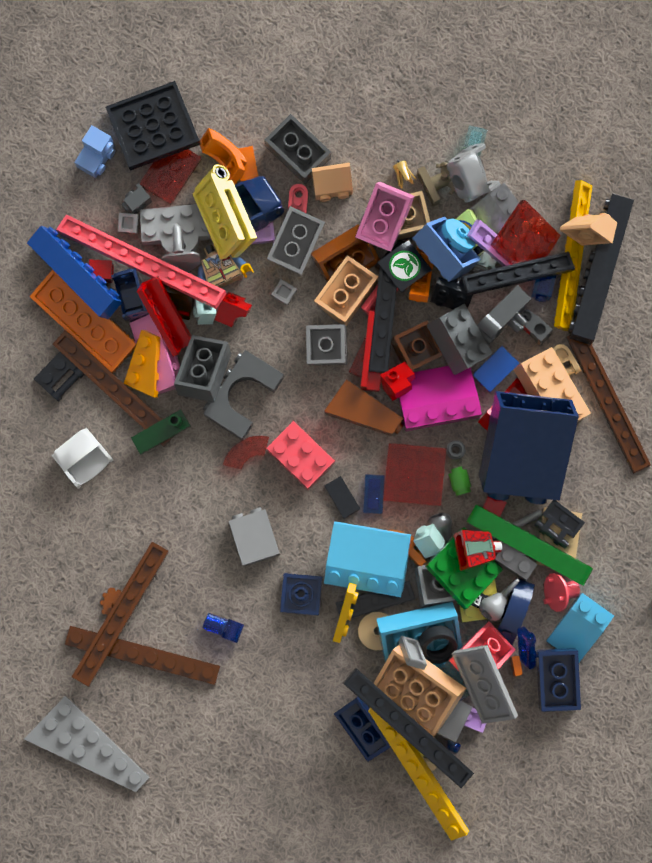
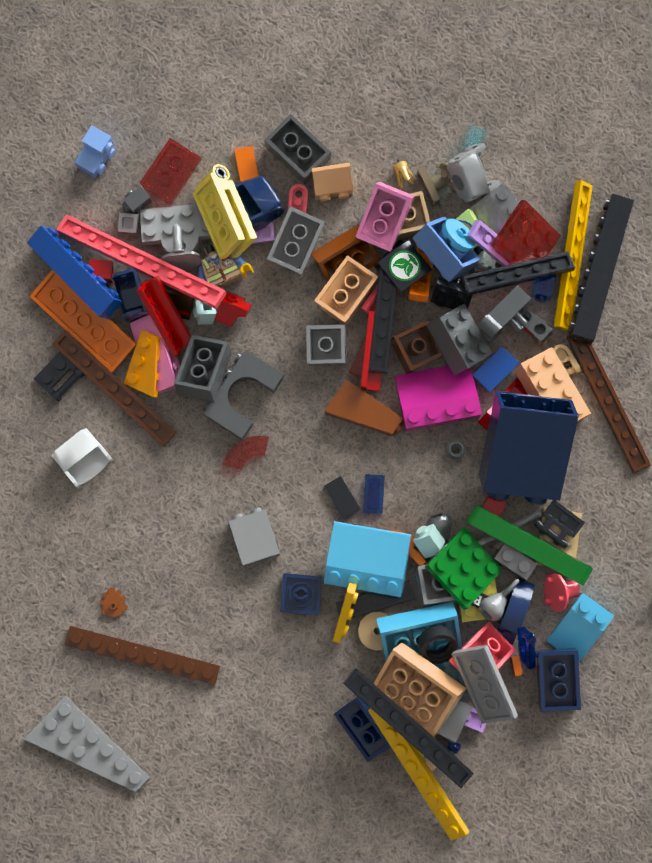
reddish brown plate [72,542,169,687] -> none
black plate [105,81,201,171] -> none
dark green piece [131,409,191,455] -> none
orange arch [200,128,247,185] -> none
clear blue piece [203,613,244,643] -> none
coral brick [266,421,335,490] -> none
light grey plate [271,279,297,306] -> none
red brick [380,361,415,401] -> none
clear red plate [383,443,446,506] -> none
light grey tile [398,636,427,670] -> none
bright green brick [448,466,472,496] -> none
red torso [454,530,502,571] -> none
light nougat slope [560,213,617,246] -> none

